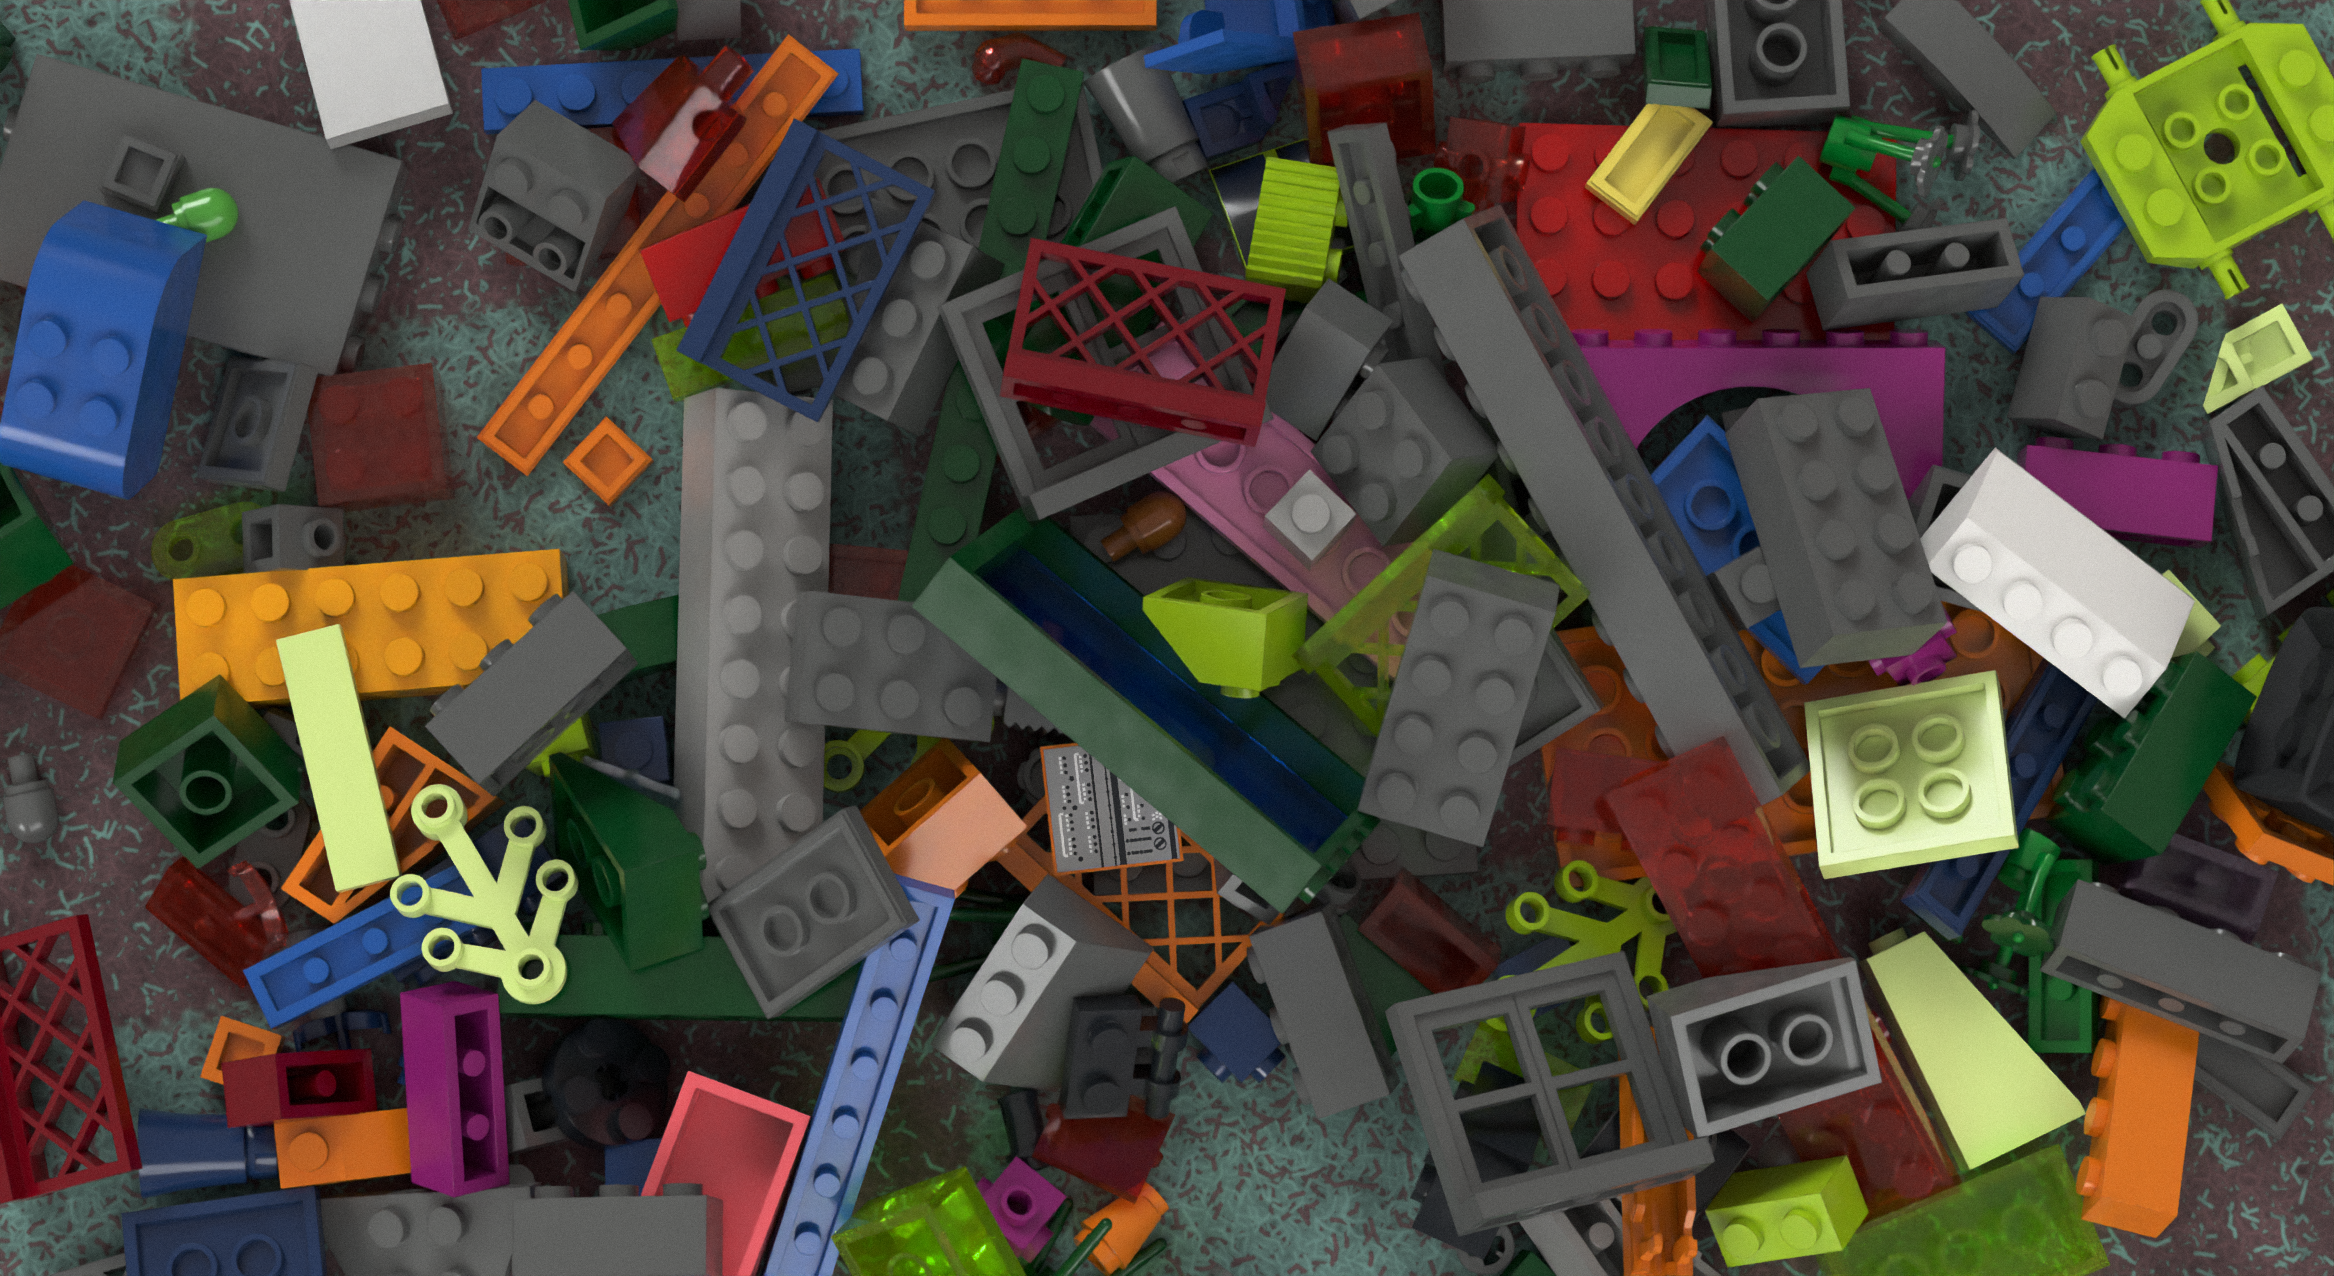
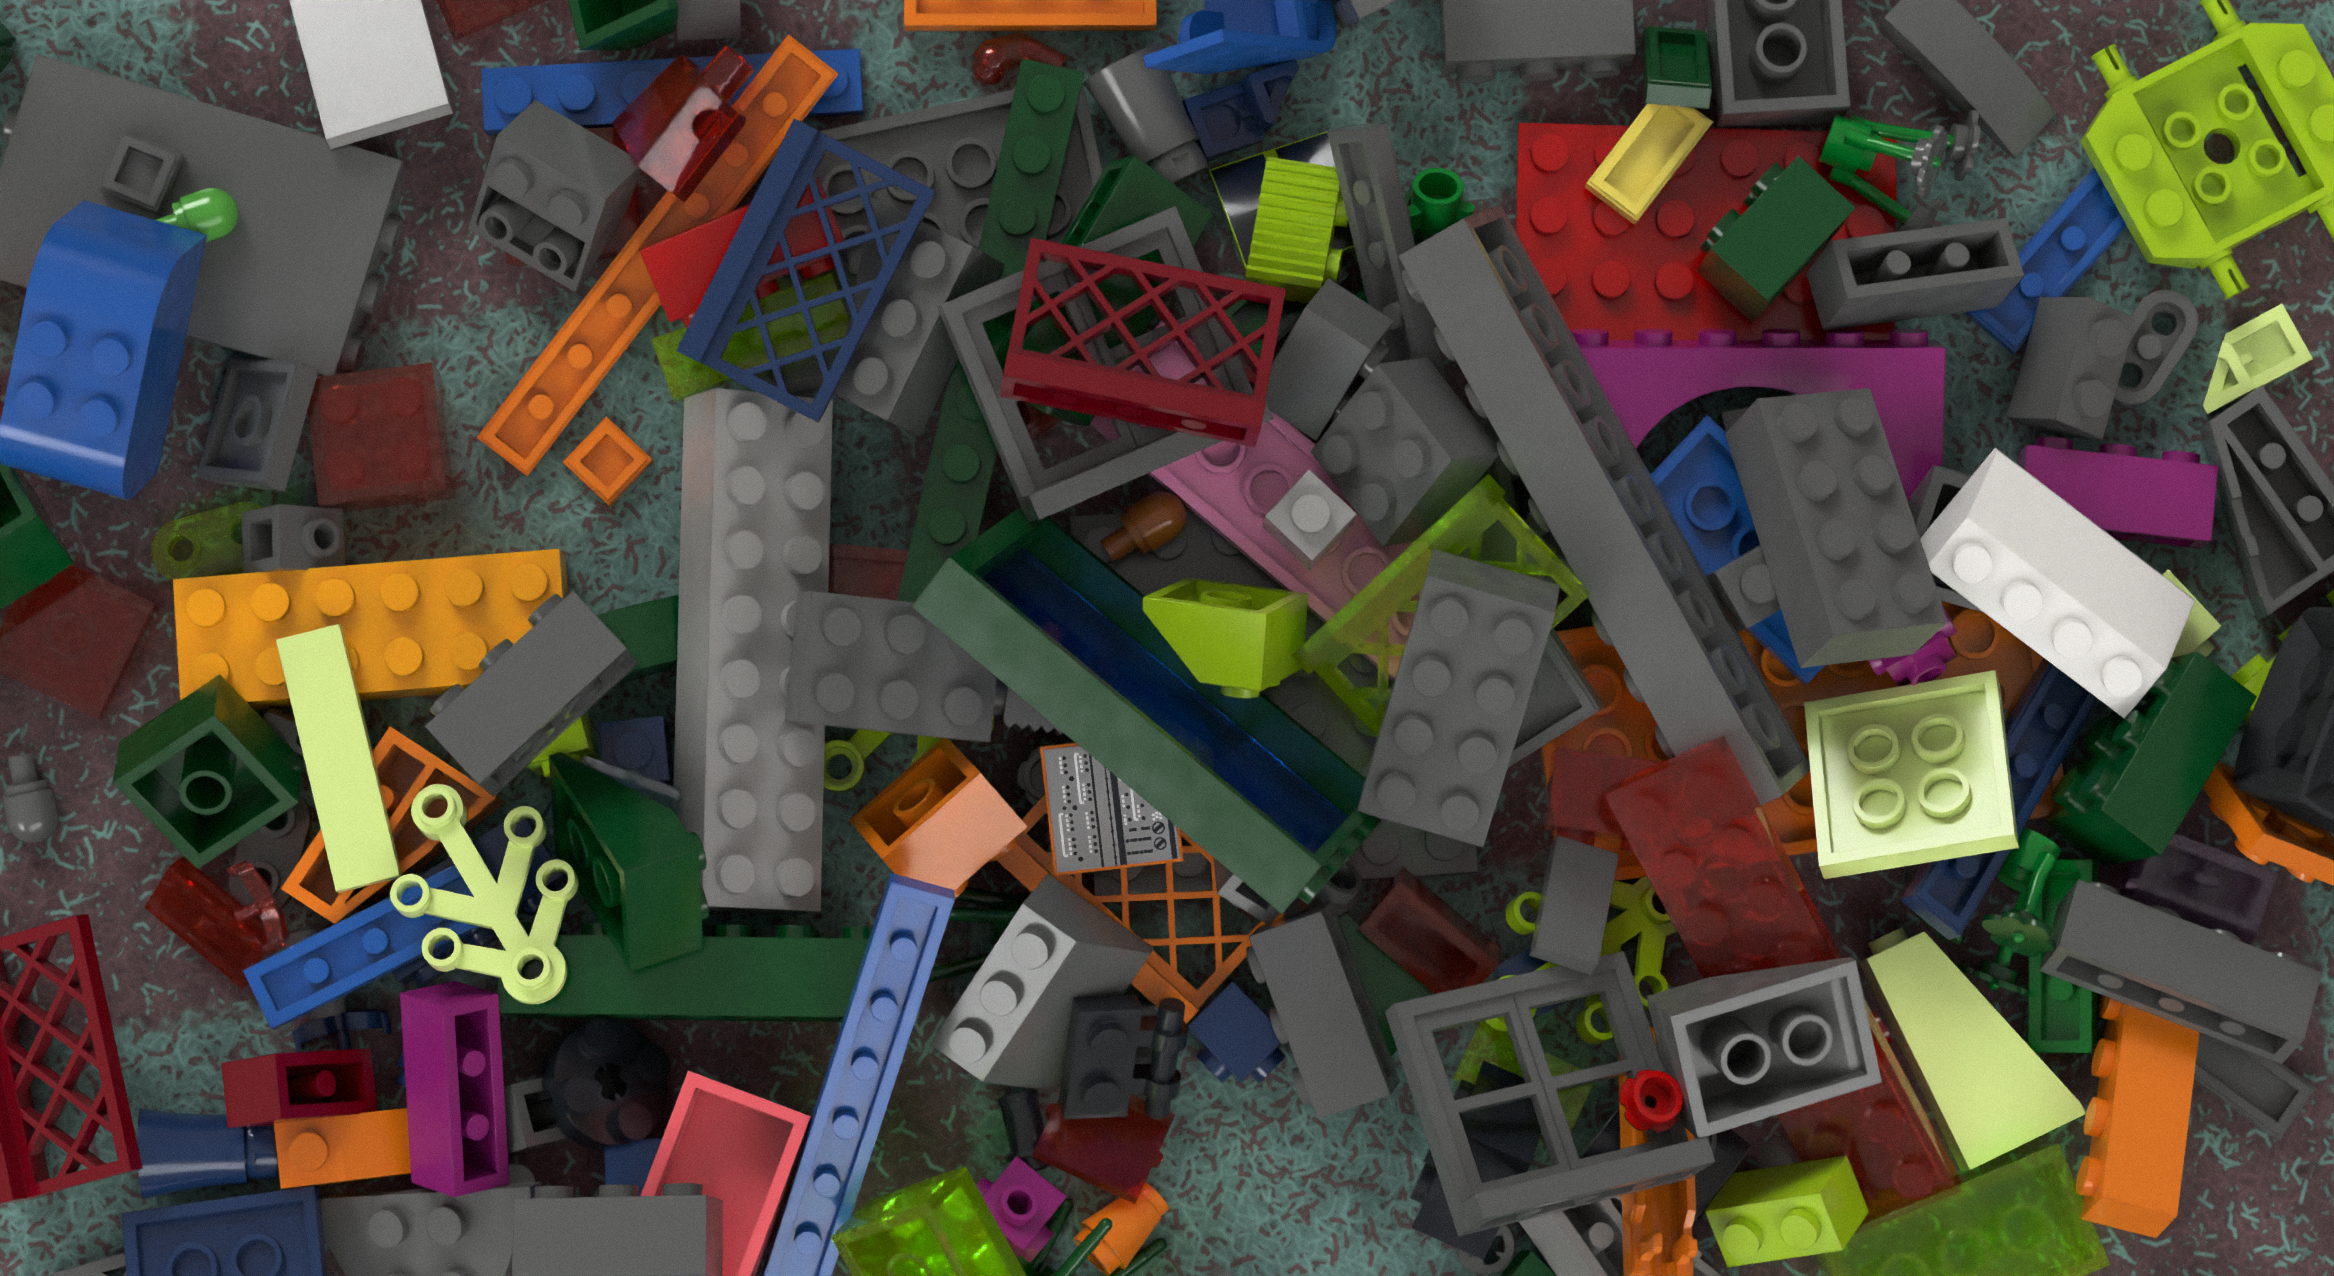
orange plate [200,1016,286,1085] -> none
dark grey tile [708,806,920,1019] -> none
clear red brick [1293,12,1436,167] -> none
clear red brick [1434,116,1530,212] -> none
none -> dark grey tile [1529,835,1619,975]
none -> red plate [1619,1069,1683,1133]

